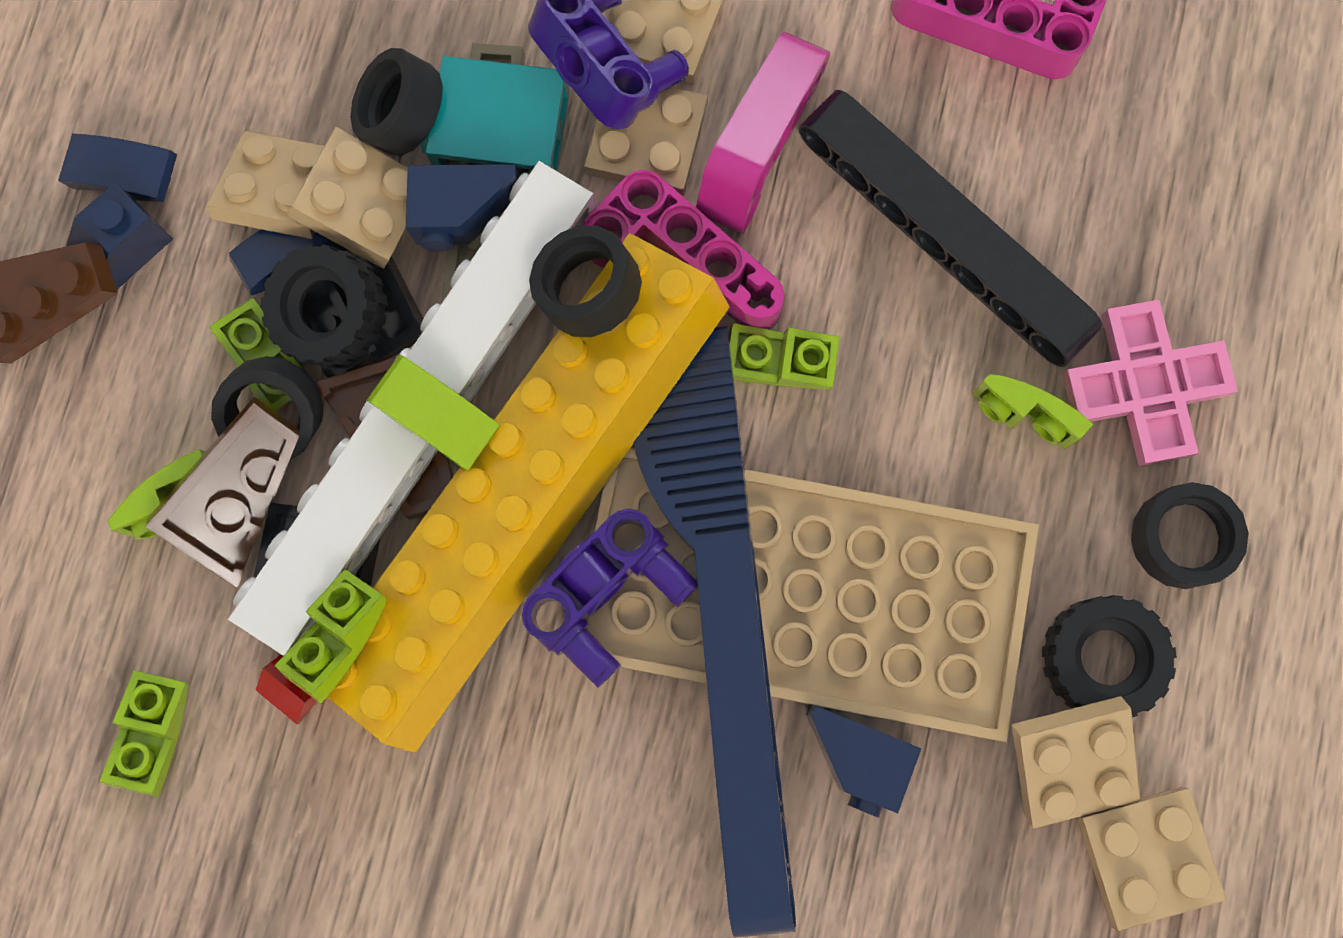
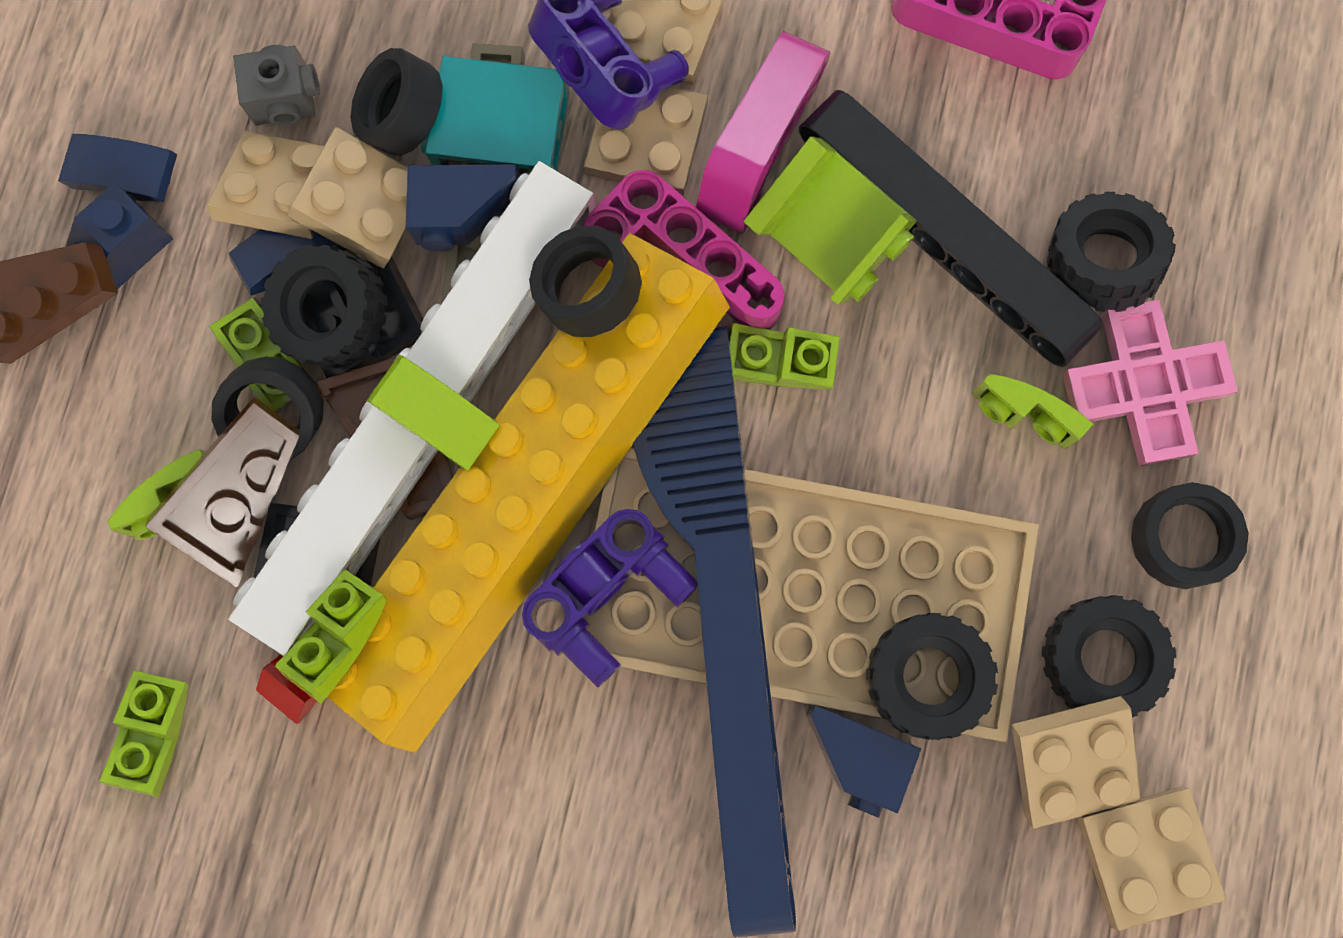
none -> dark grey brick [233,45,320,126]
none -> lime panel [743,137,917,305]
none -> black tyre [866,613,998,740]
none -> black tyre [1047,192,1176,312]

